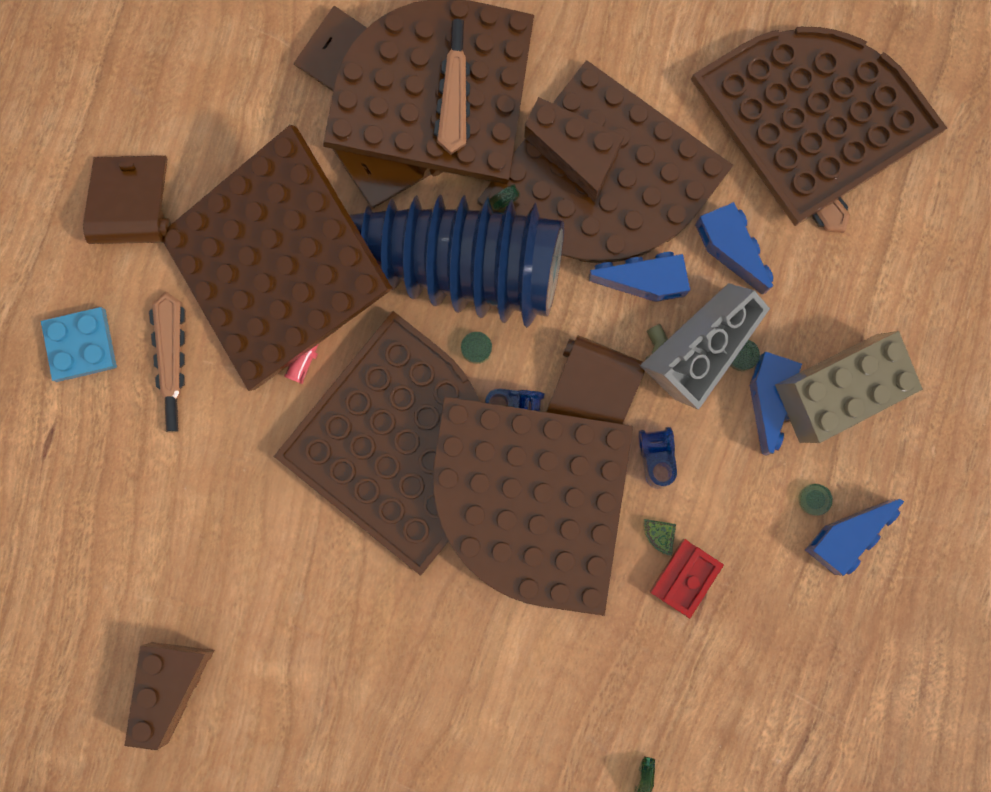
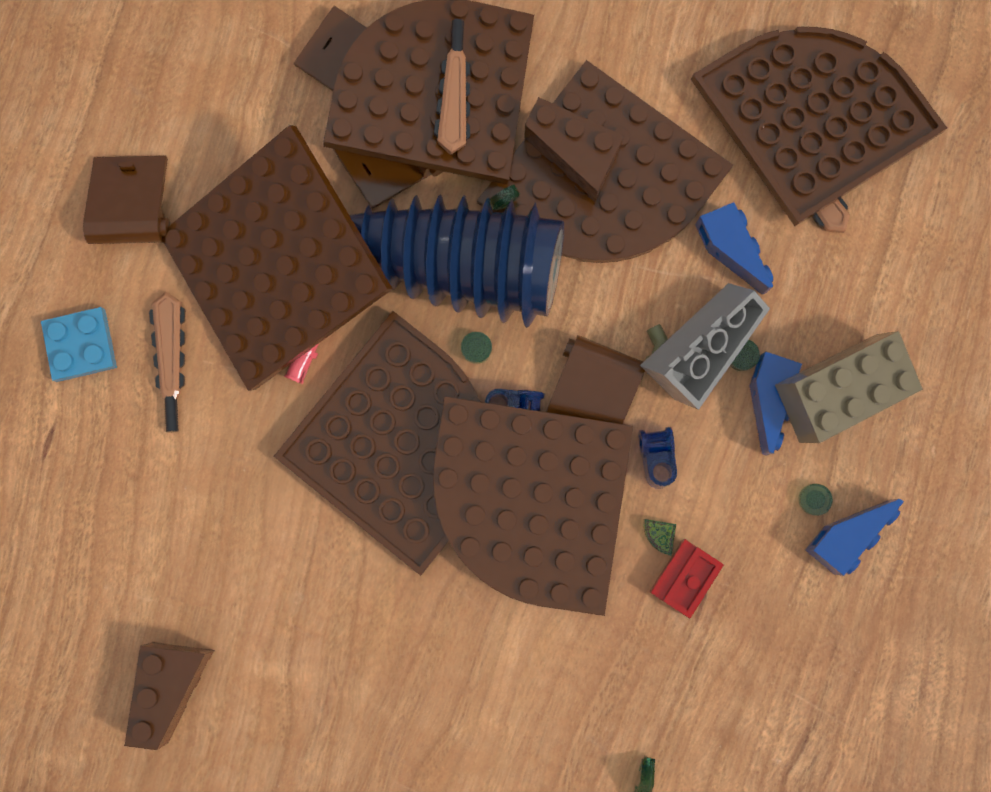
blue slope [588,252,690,302] -> none

